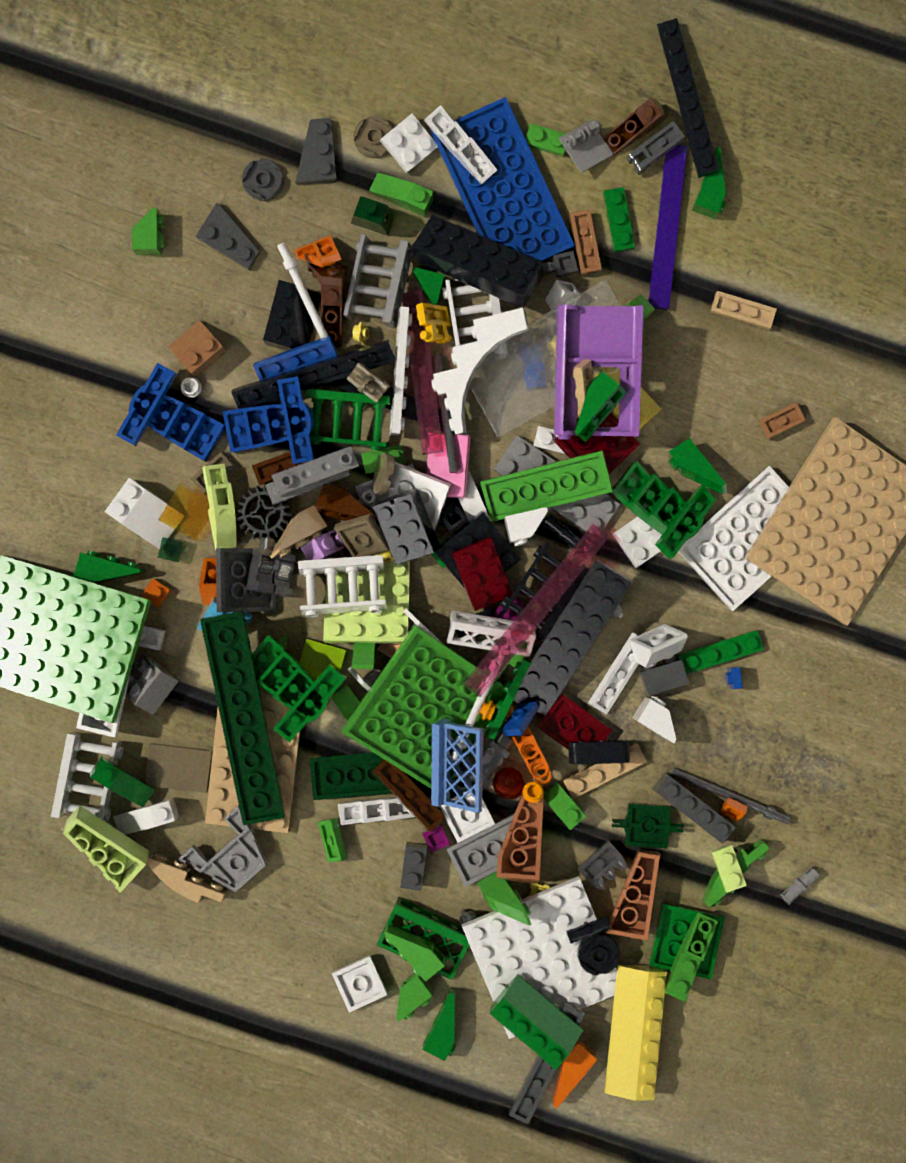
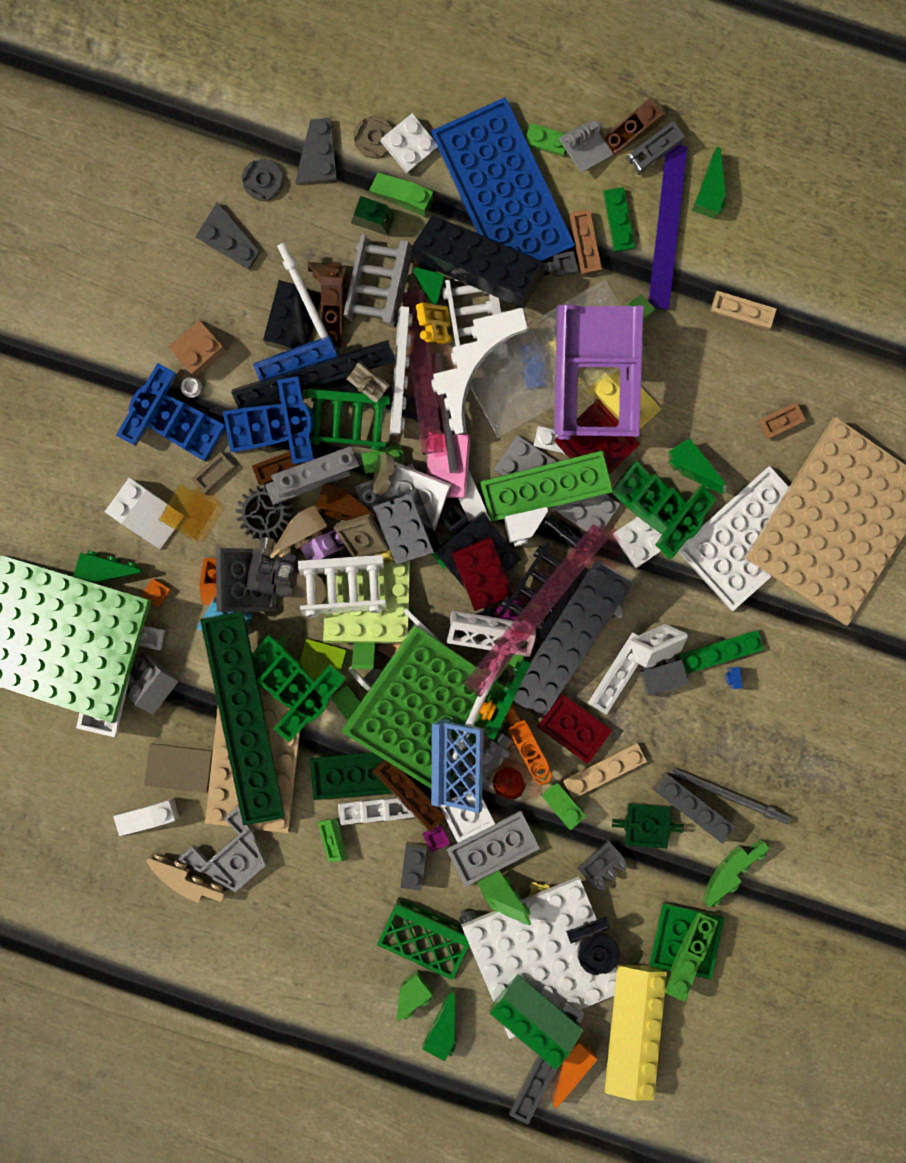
white fence [51,732,123,822] -> none
yellowish green wedge [63,805,149,893] -> none
green slope [89,756,155,807] -> none
bright green slope [132,208,165,255] -> none
clear green plate [157,537,183,562] -> none
yellowish green slope [202,464,237,551] -> none
orange wing [294,235,341,267] -> none
white plate [332,954,388,1012] -> none
light yellow plate [353,322,370,345] -> none
bright green slope [384,924,446,981] -> none
white slope [424,105,497,184] -> none
nougat wedge [497,794,544,884] -> none
blue plate [502,702,539,736] -> none
light orange plate [523,782,544,803] -> none
white panel [545,280,581,313] -> none
black beam [568,740,630,764] -> none
tan plate [573,359,593,418] -> none
green slope [575,371,627,442] -> none
nougat wedge [605,849,660,940] -> none
white slope [633,696,676,743] -> none
black plate [657,18,719,178] -> none
yellowish green plate [711,844,747,893] -> none
orange plate [718,798,748,822] -> none
light grey pin [780,867,820,905] -> none

